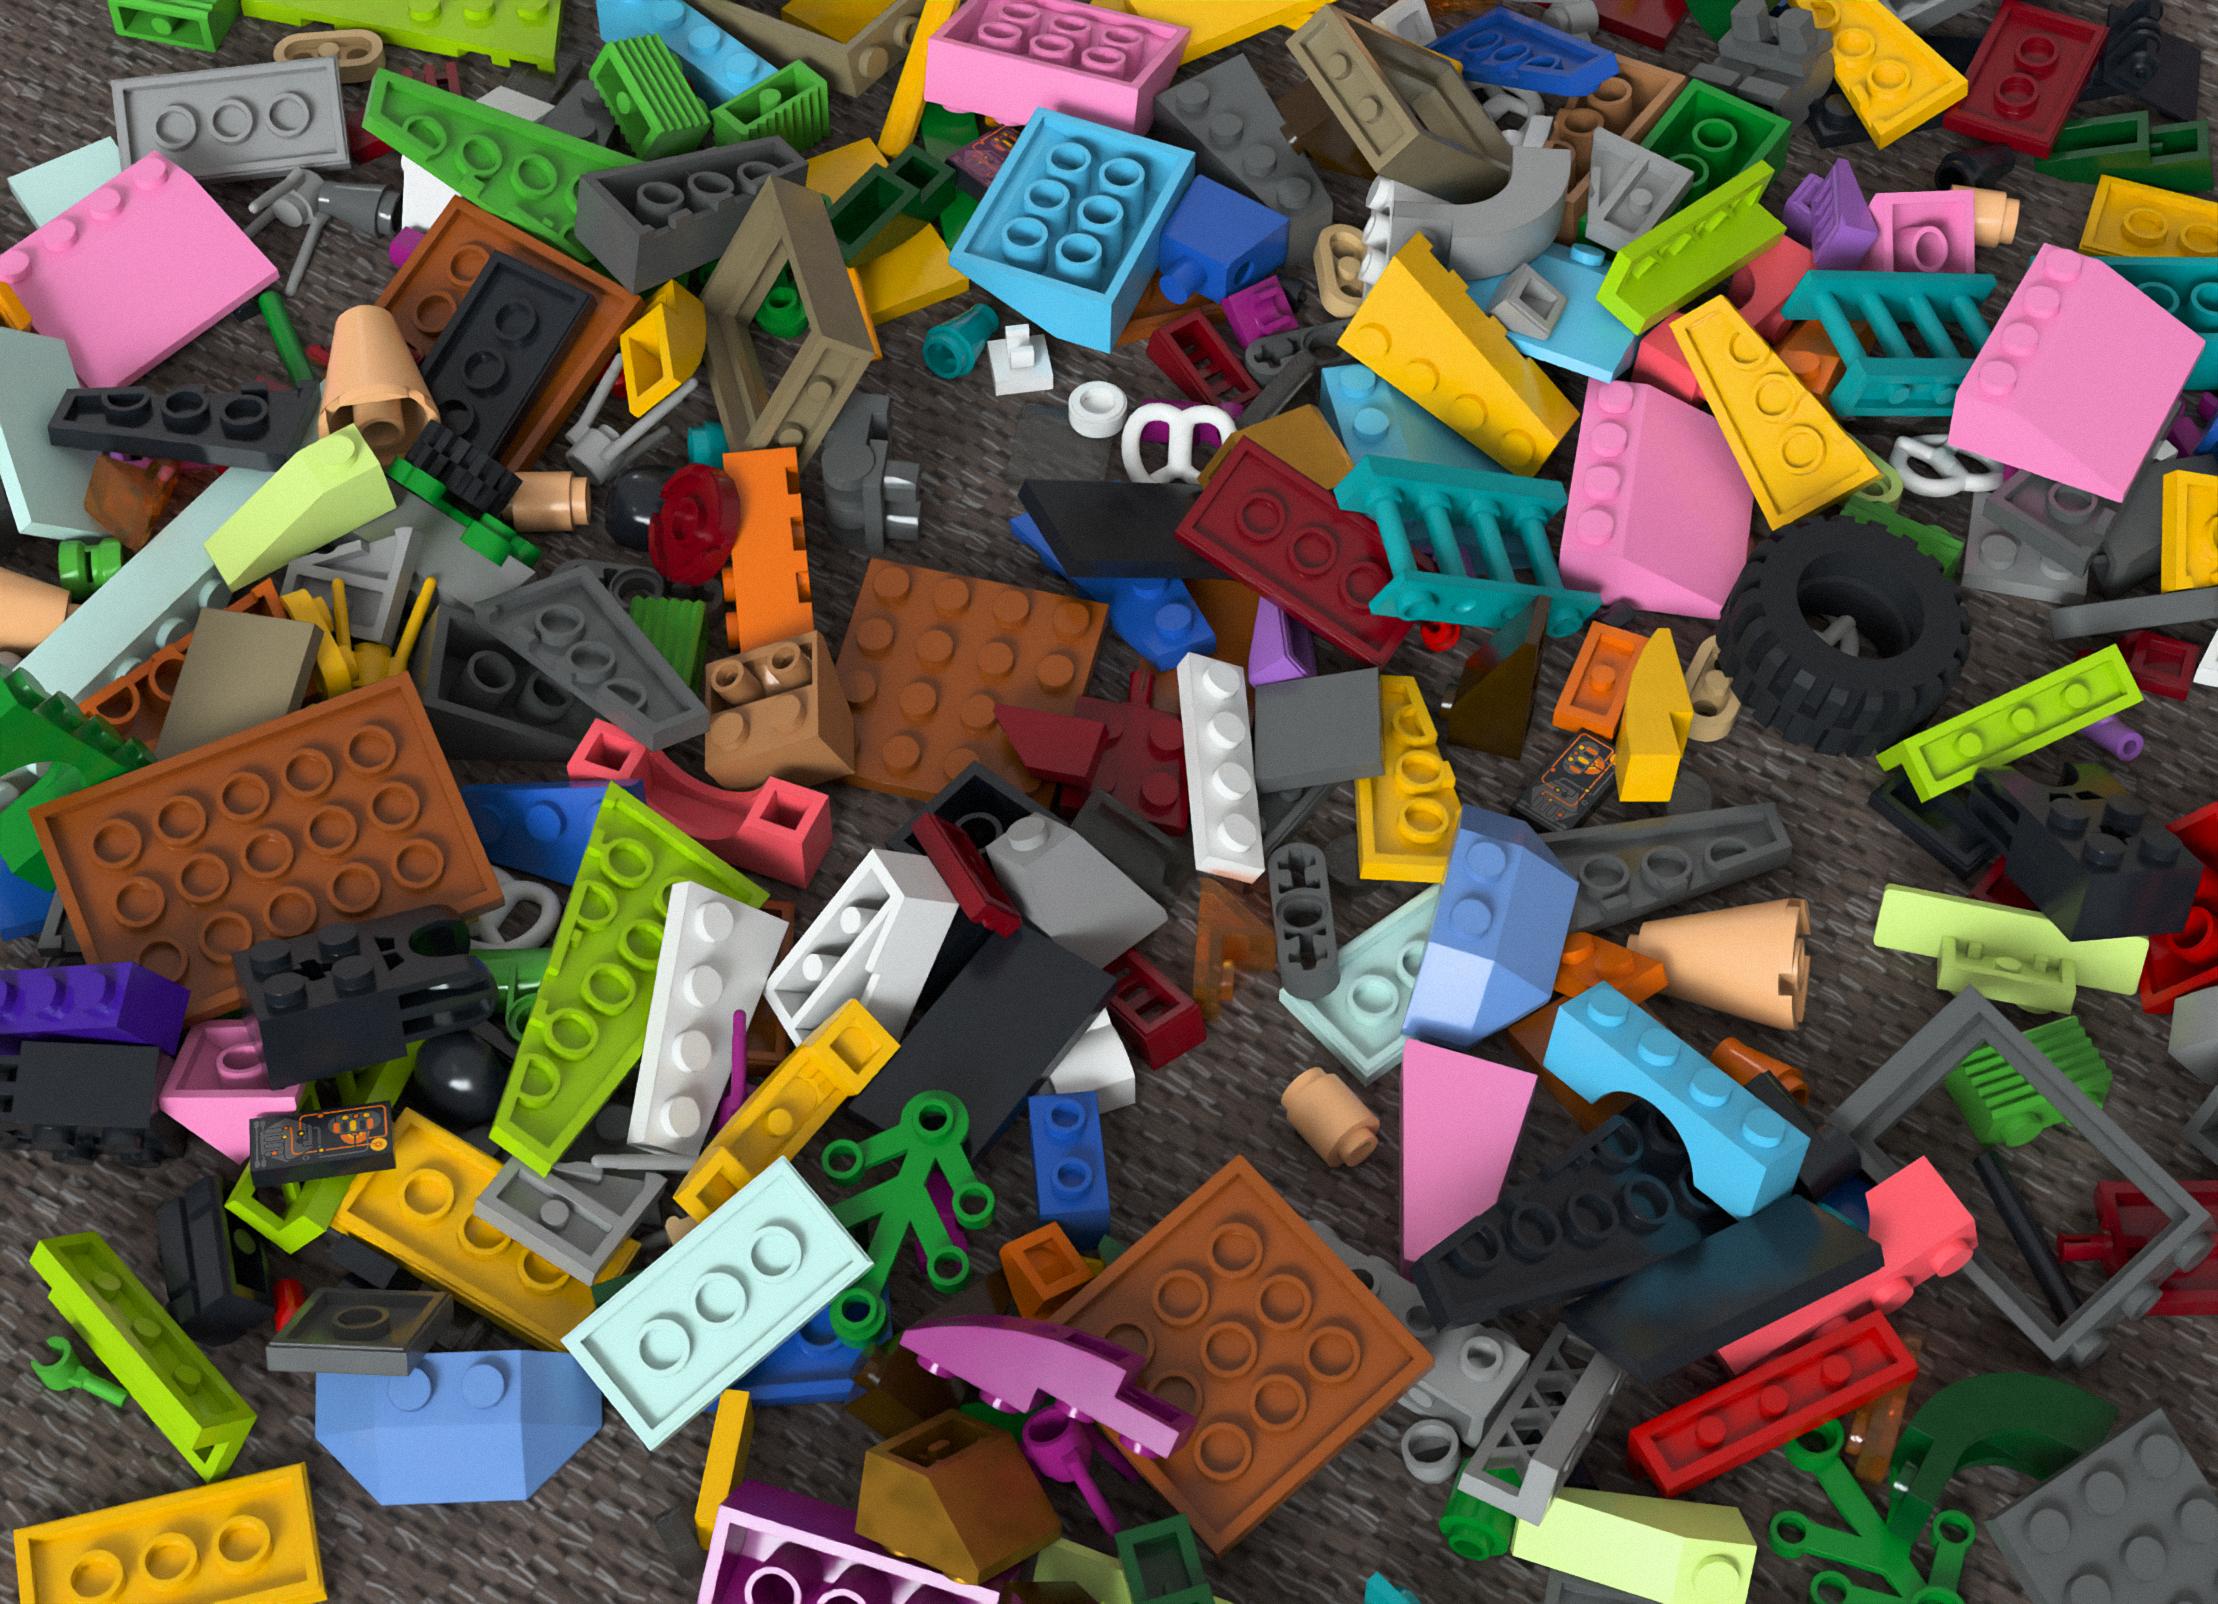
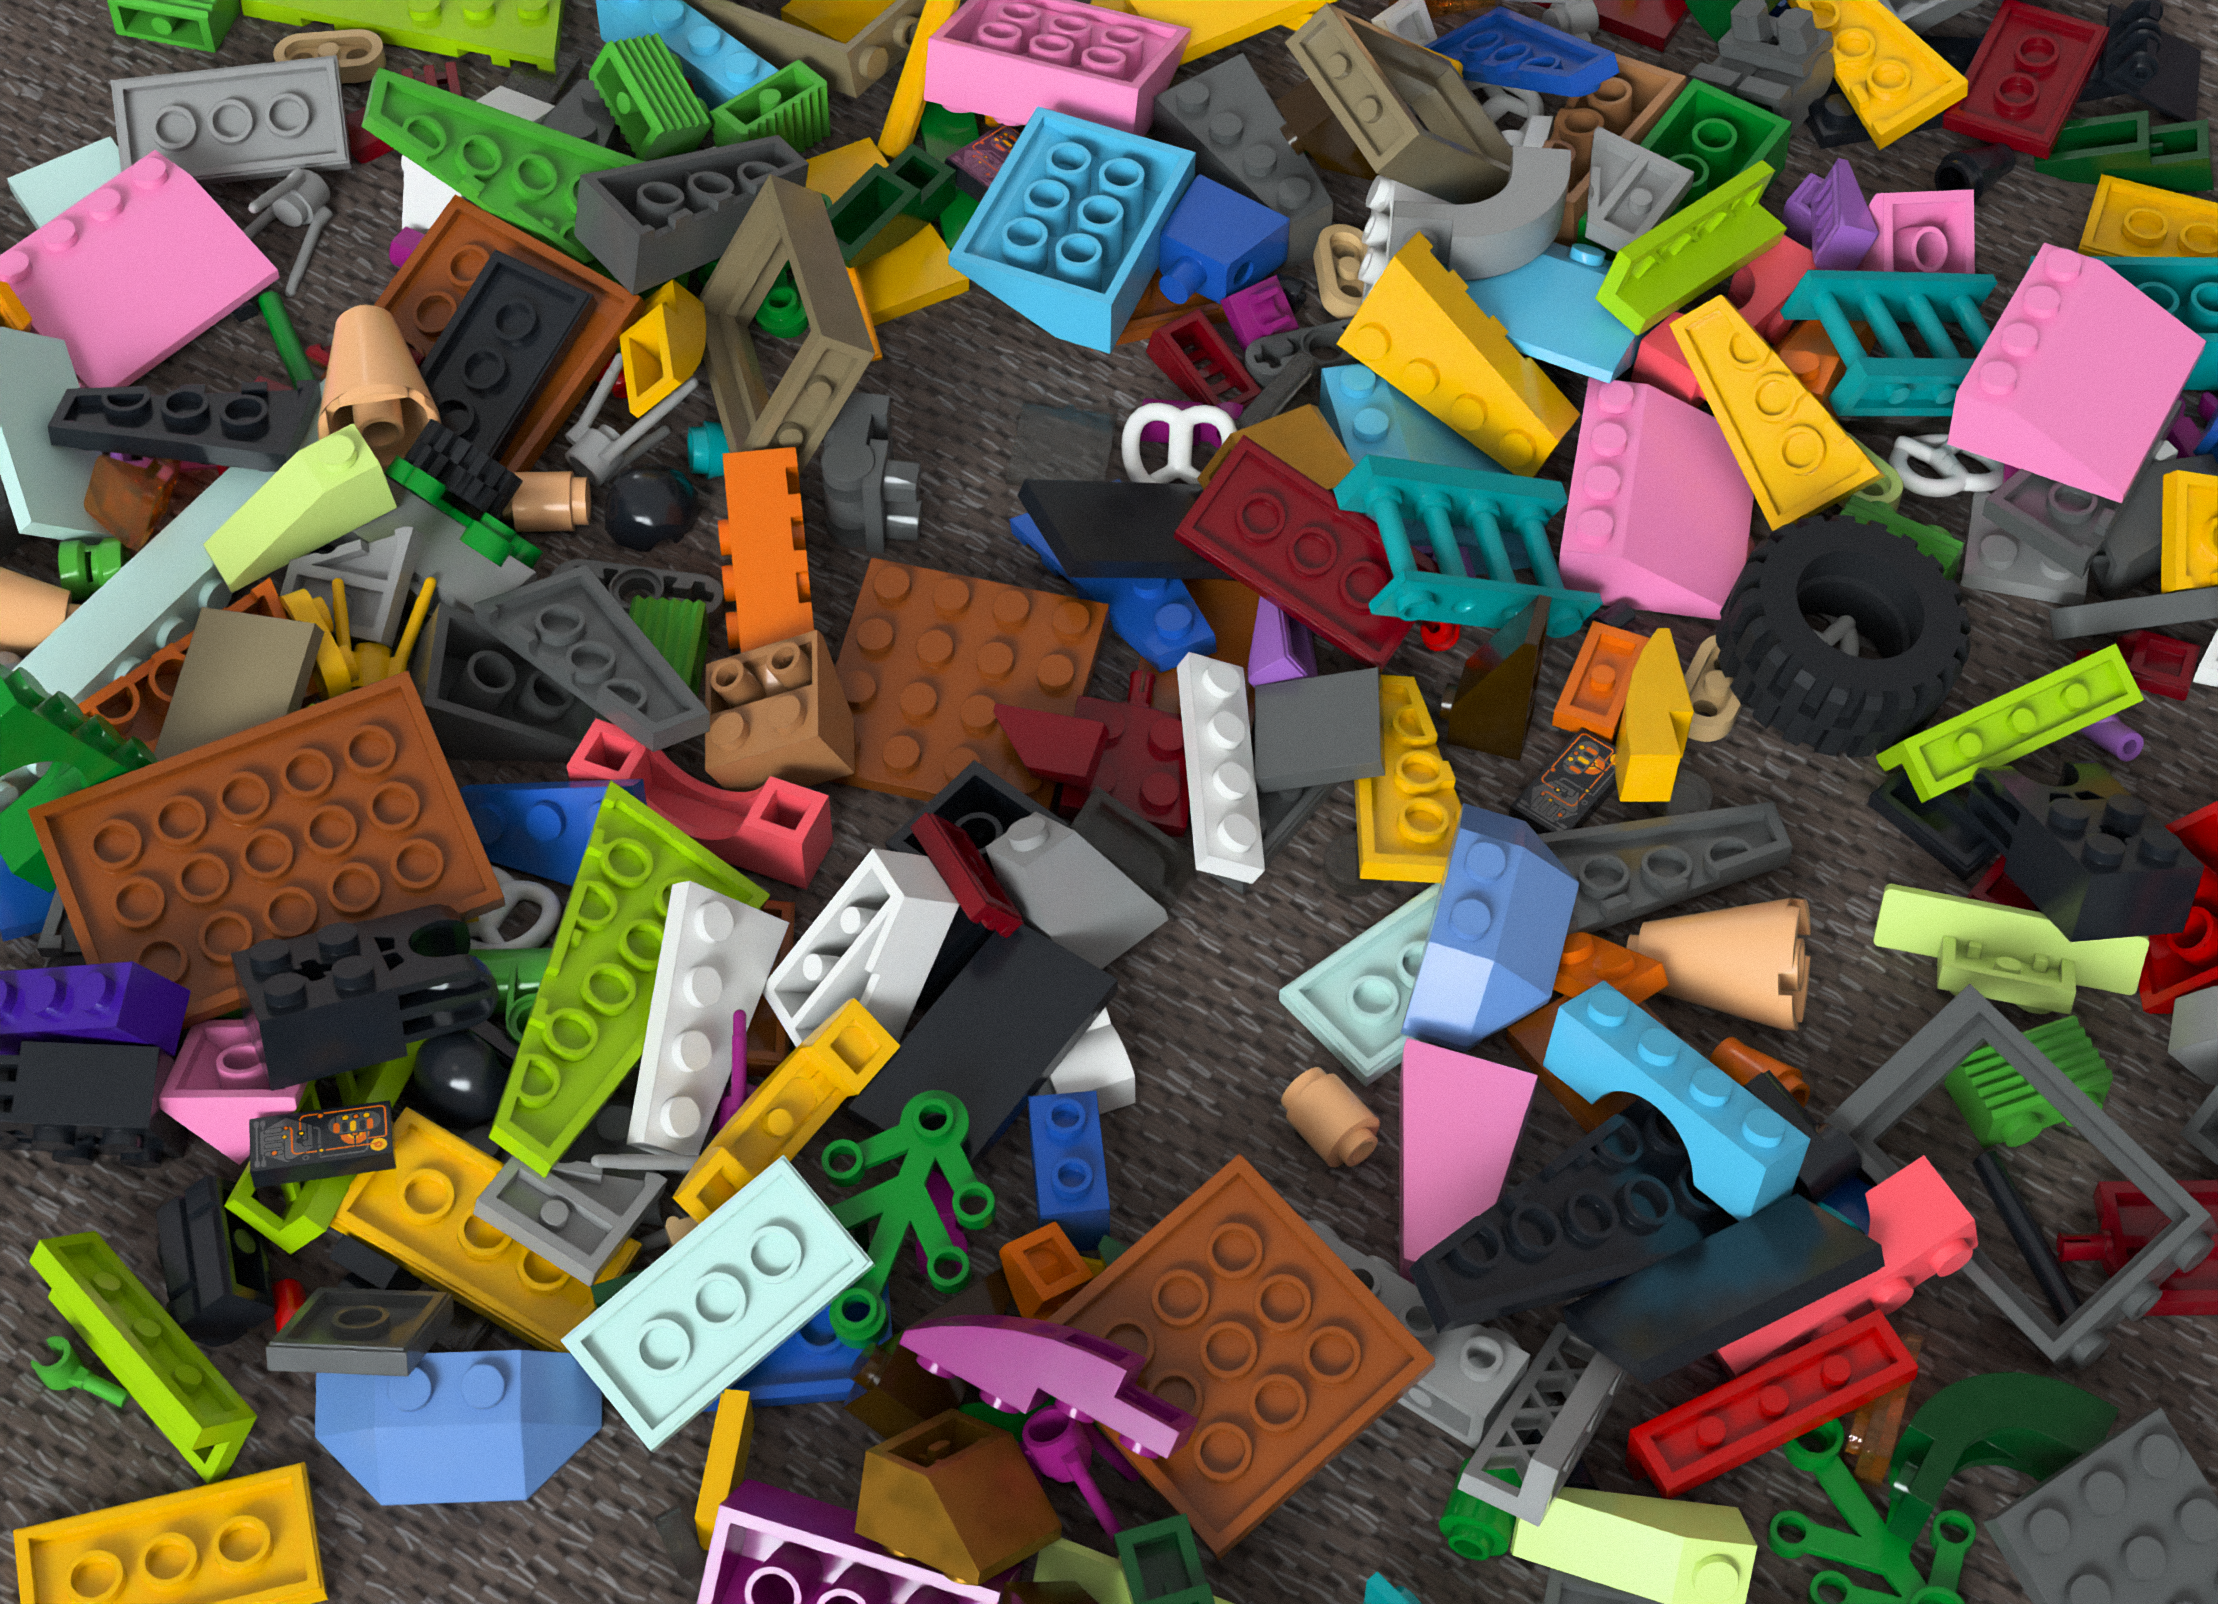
dark grey cone [318,180,403,239] -> none
dark red tile [648,462,740,587] -> none
teal cone [922,303,999,379] -> none
white tile [987,324,1053,396] -> none
white tile [1068,381,1127,438] -> none
dark red slope [1102,947,1206,1071] -> none
clear orange slope [1193,878,1276,1022] -> none
dark grey beam [1268,842,1341,1000] -> none
light grey hinge [1401,1419,1461,1484] -> none
light grey slope [1484,262,1569,341] -> none
light nougat brick [1950,184,2020,248] -> none

